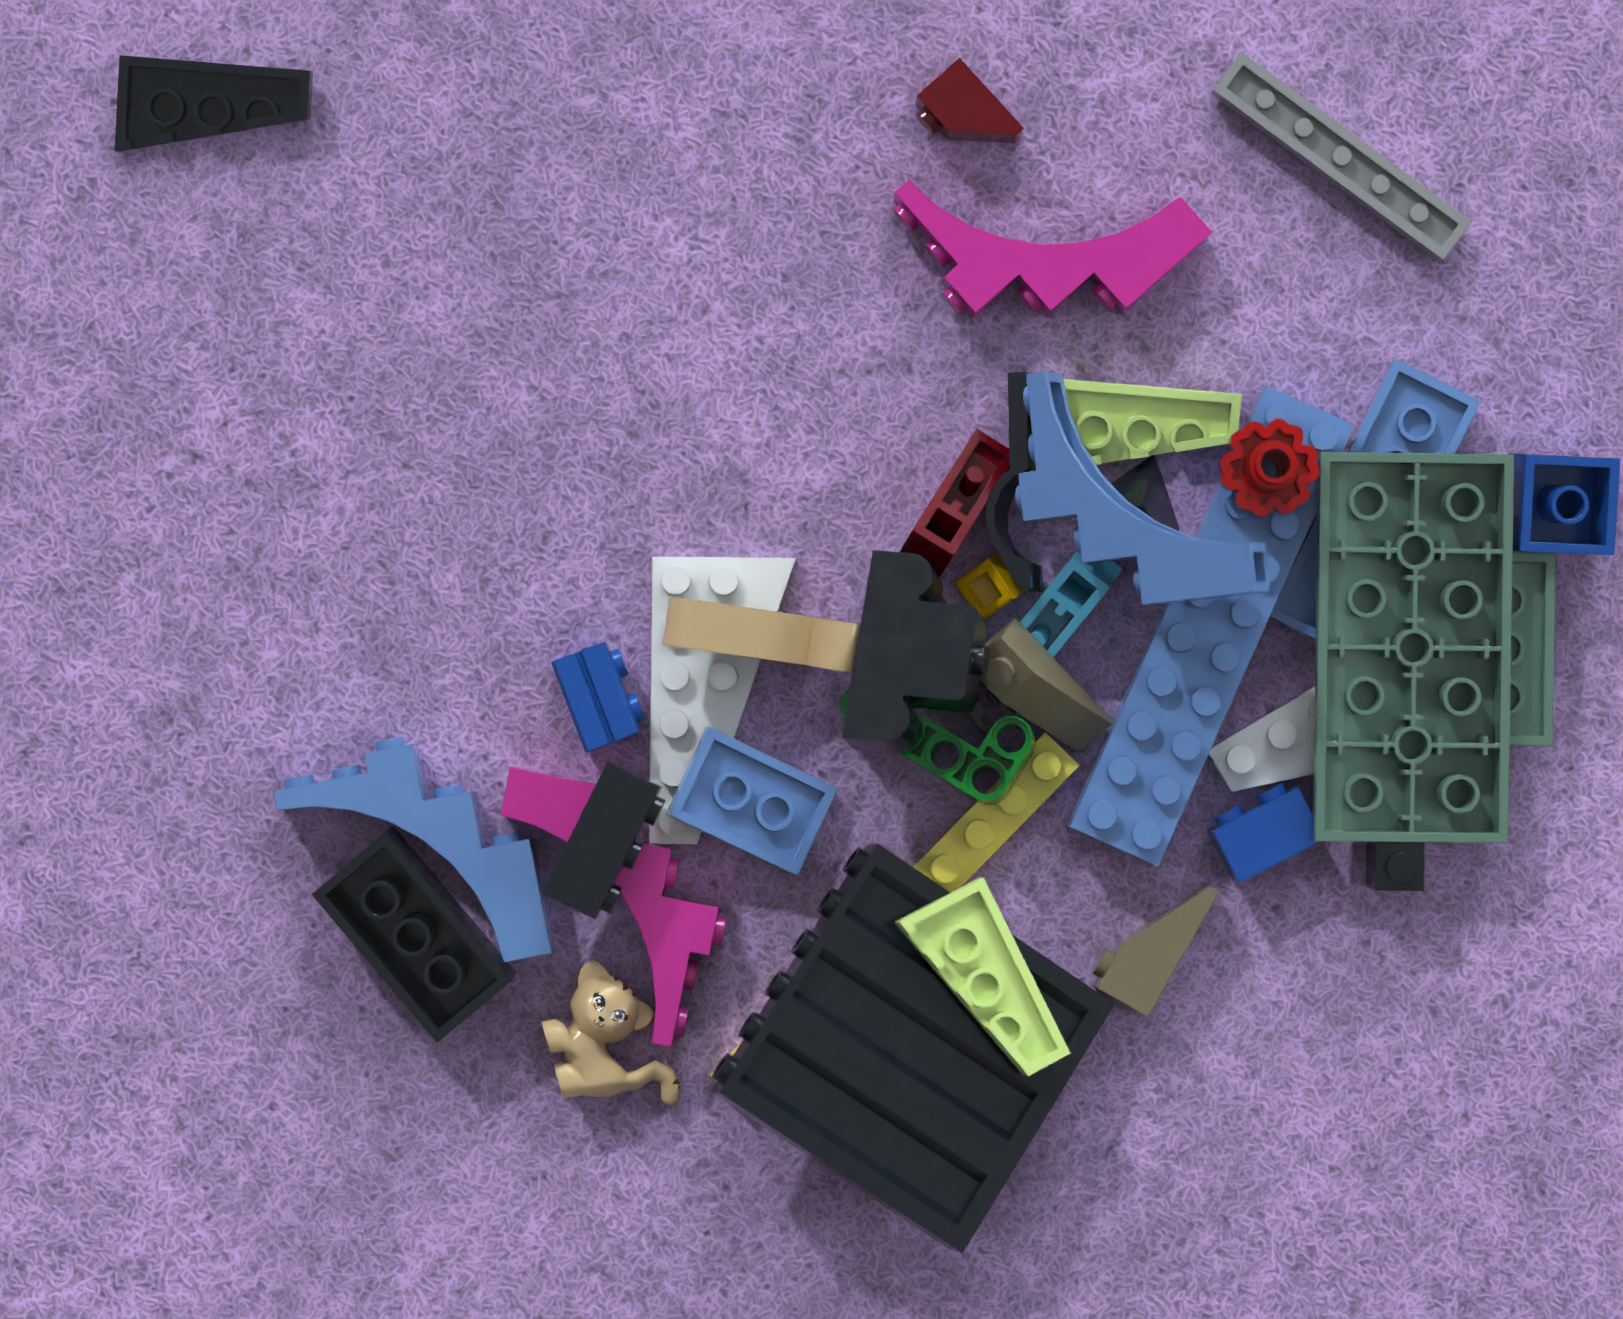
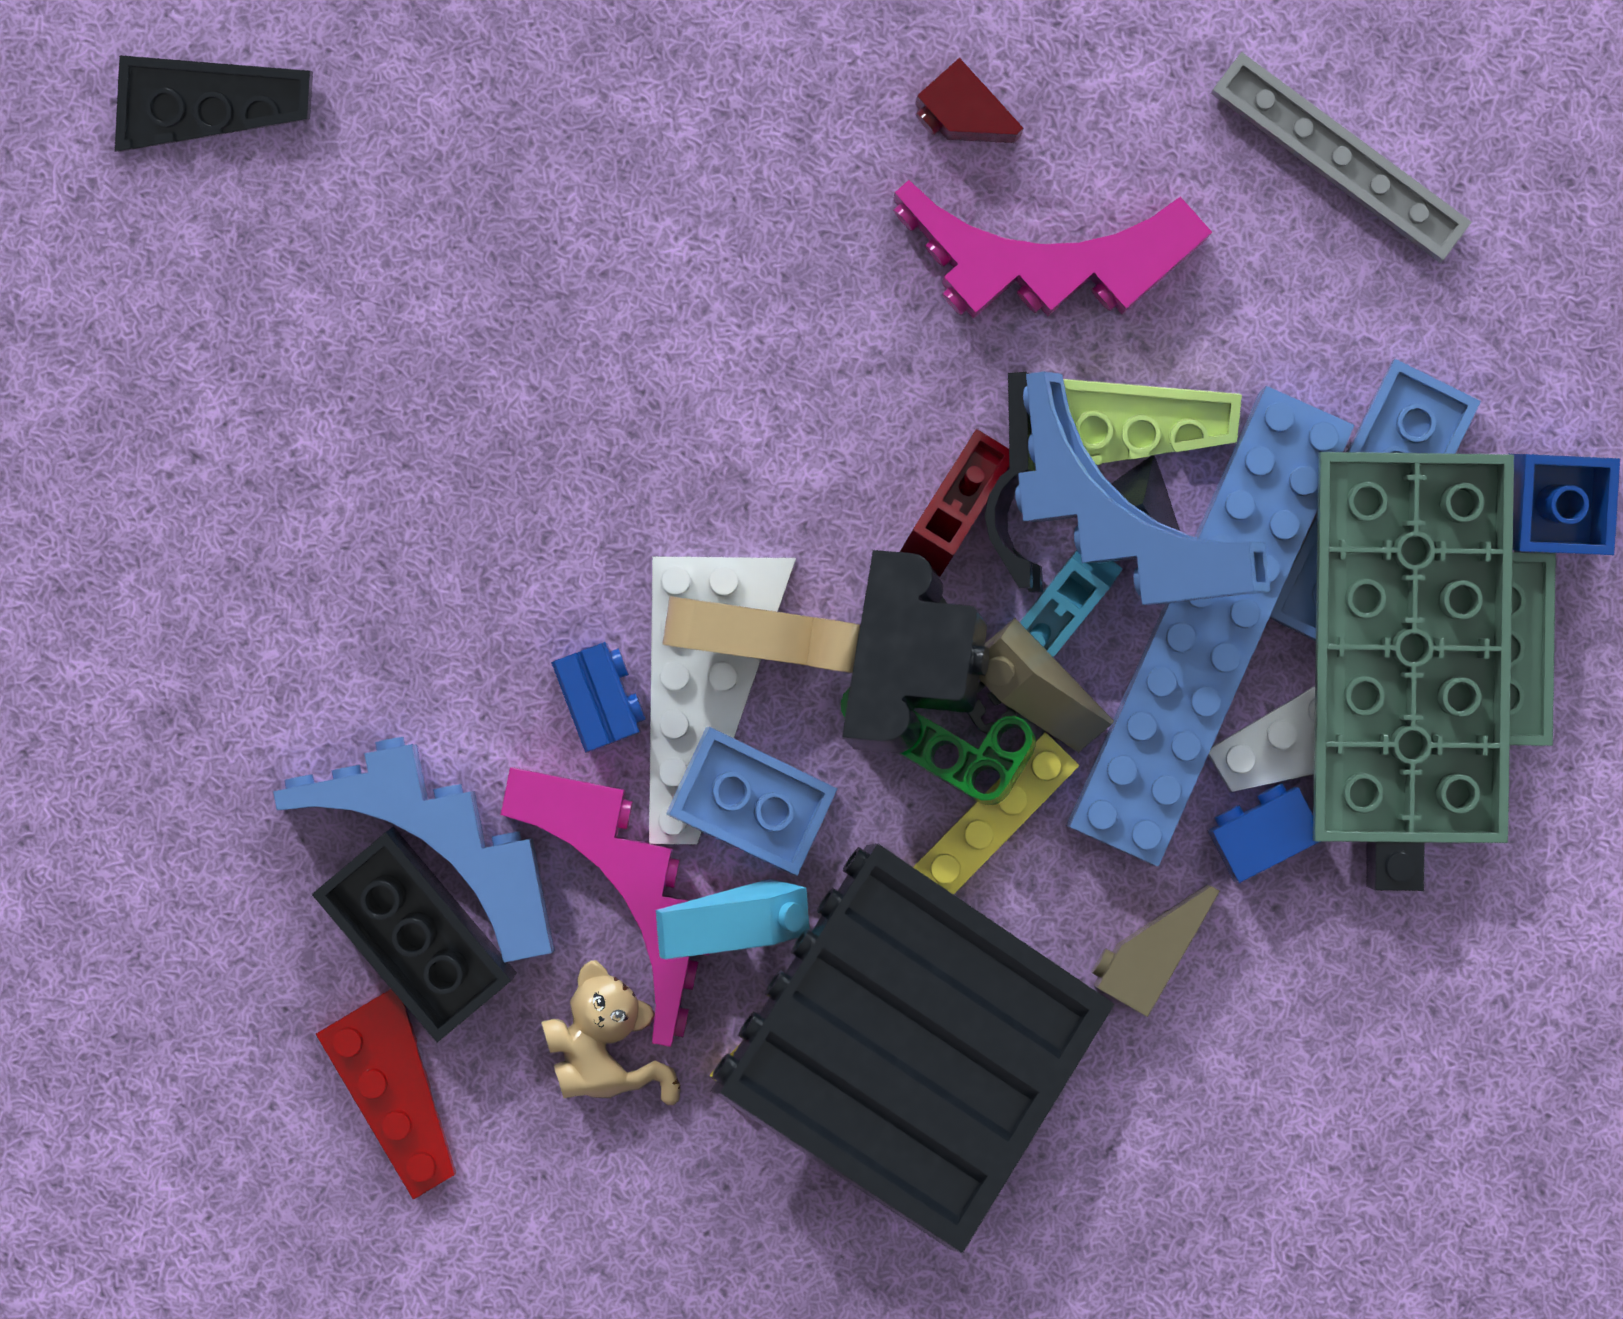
black brick [542,761,666,919] -> none
yellowish green wing [894,877,1070,1076] -> none
yellow slope [954,553,1027,620] -> none
red plant [1218,418,1320,518] -> none
none -> red wing [316,989,456,1200]
none -> medium azure slope [656,879,810,959]

